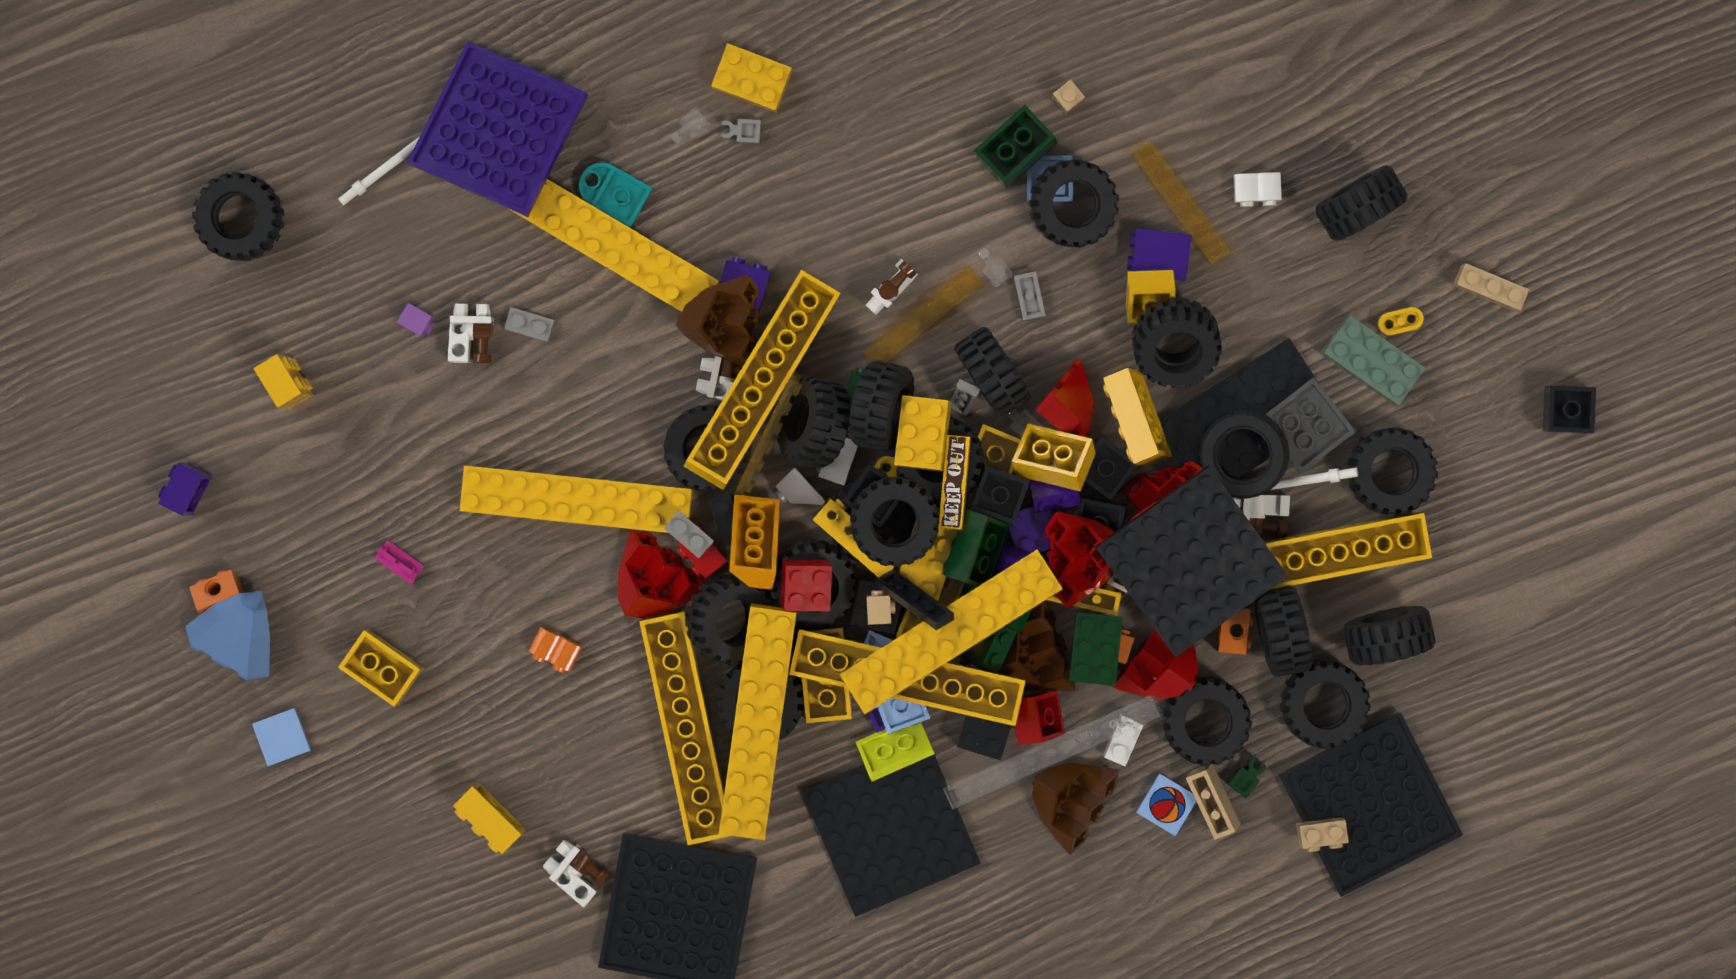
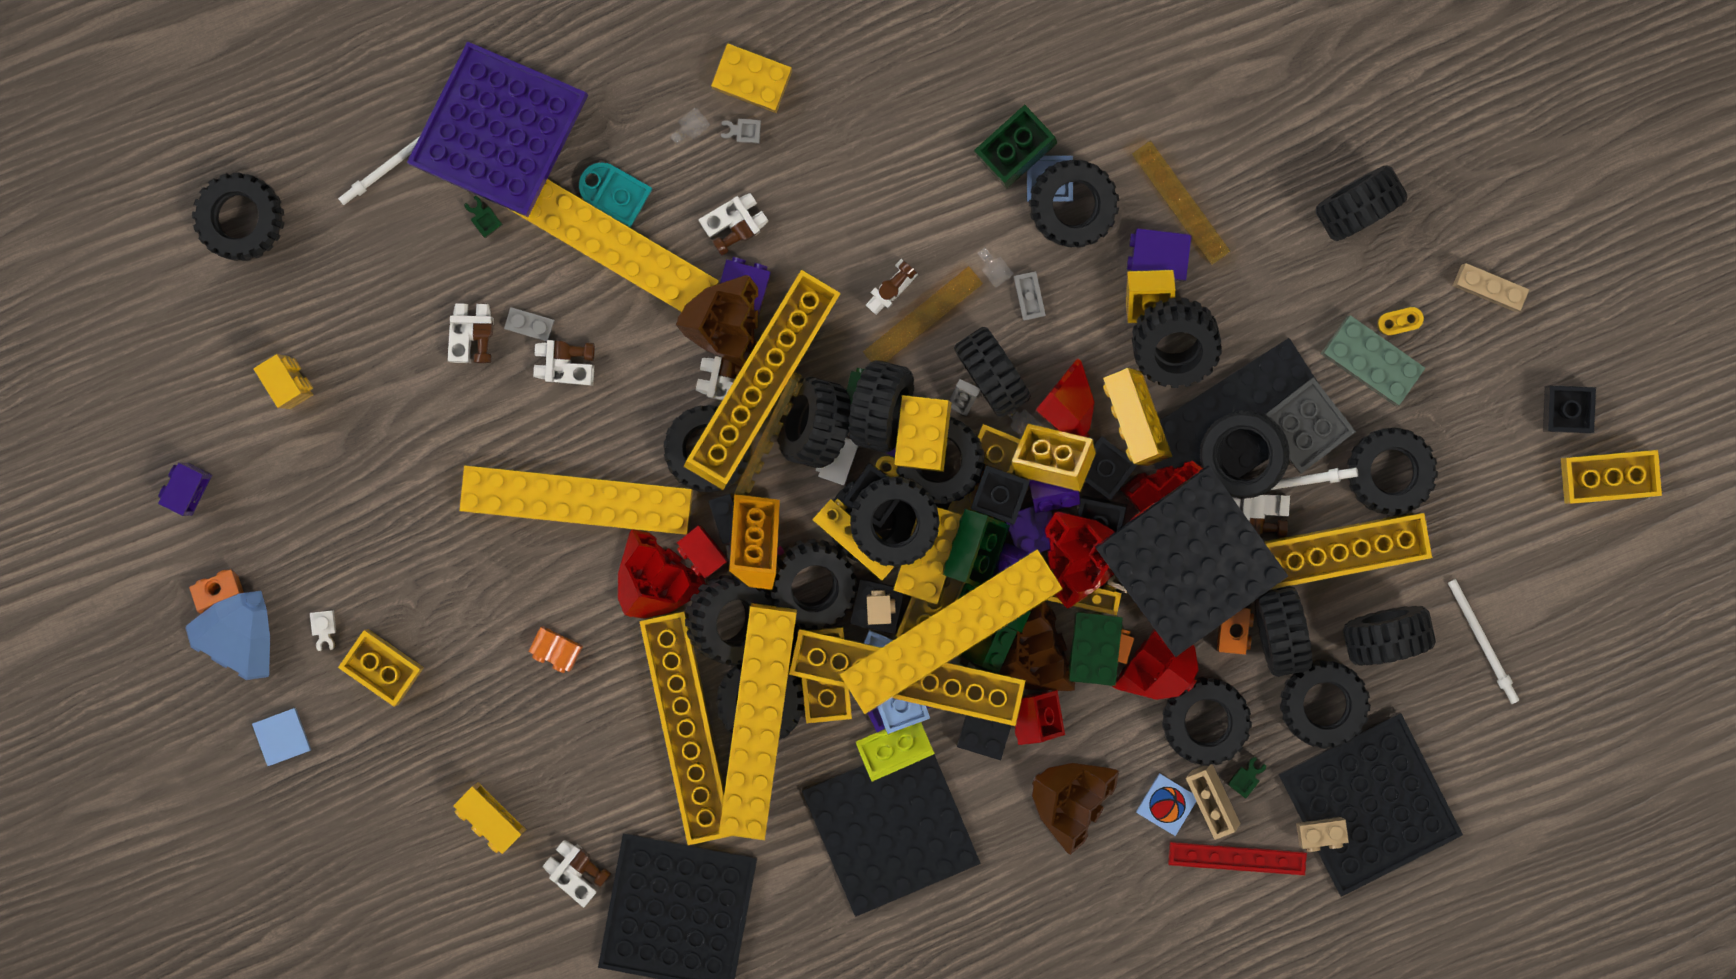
dark pink hinge [375,540,425,585] -> none
medium lavender brick [397,303,435,337] -> none
light grey plate [664,511,714,558] -> none
light grey slope [775,468,827,505] -> none
red brick [780,559,832,611] -> none
black plate [875,569,954,630] -> none
tile [939,435,971,530] -> none
clear brick [943,695,1164,810] -> none
tan brick [1052,79,1085,114] -> none
white brick [1103,714,1144,766] -> none
white brick [1233,172,1282,207] -> none
none -> white plate [310,610,336,651]
none -> dark green plate [464,196,503,238]
none -> white hips [533,340,595,386]
none -> white hips [699,193,768,256]
none -> red tile [1168,842,1307,876]
none -> white bar [1448,579,1519,704]
none -> yellow brick [1561,450,1662,504]

